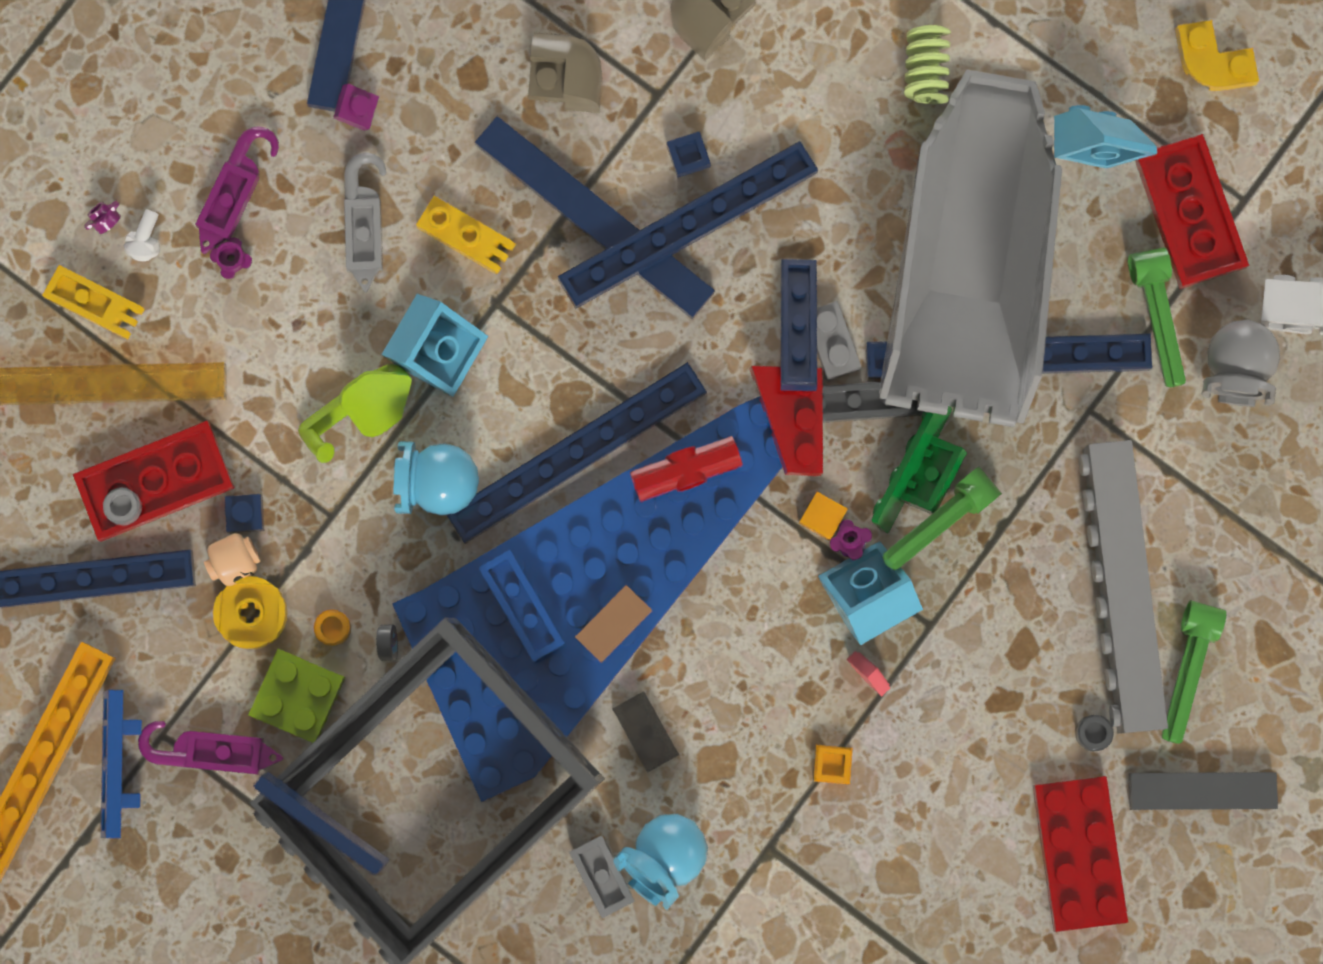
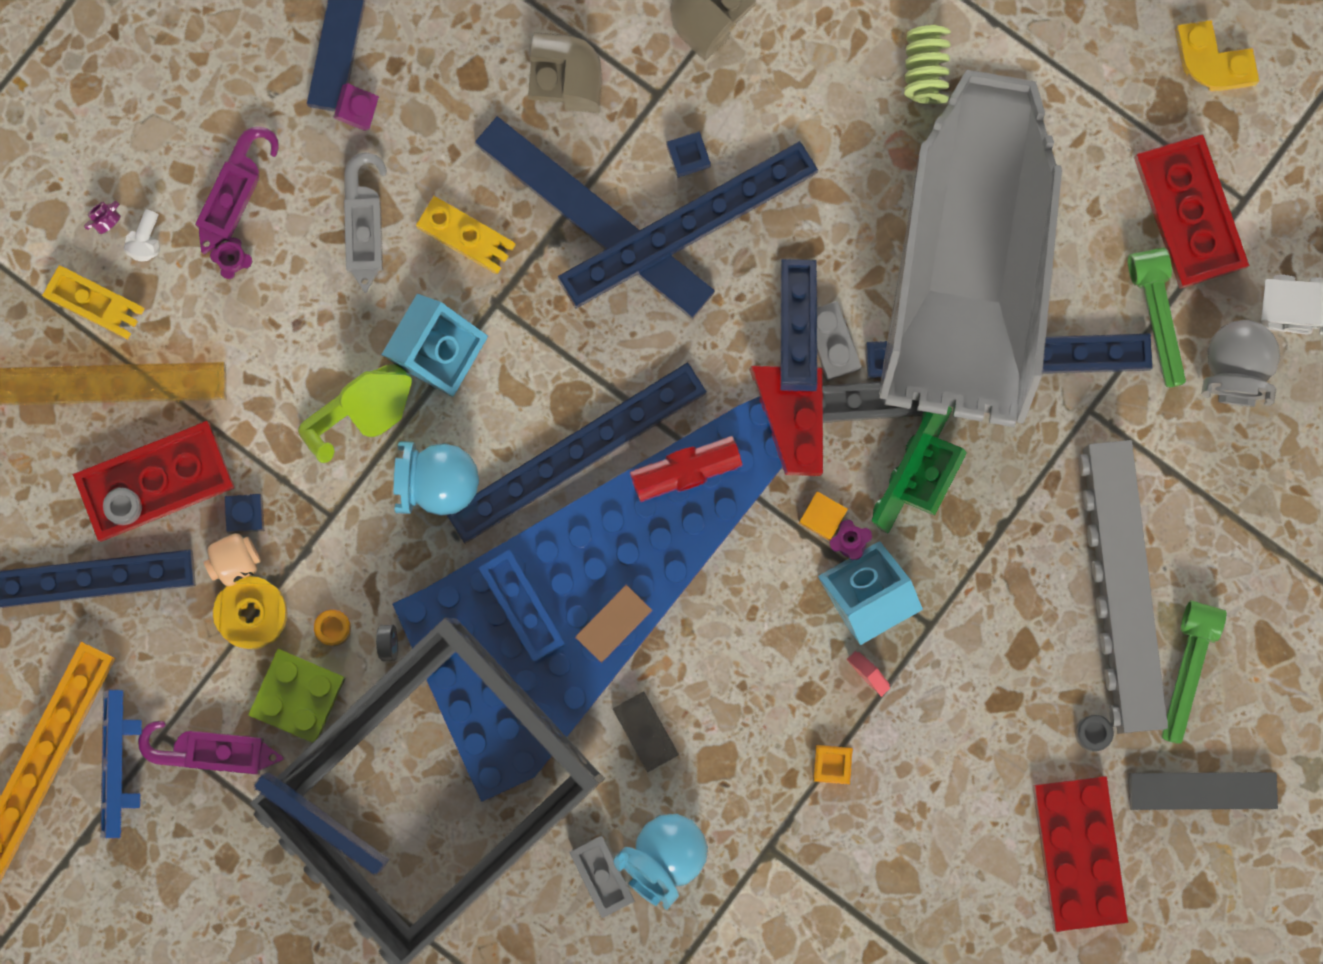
bright green axle [882,466,1002,570] -> none
medium azure slope [1054,105,1157,169] -> none

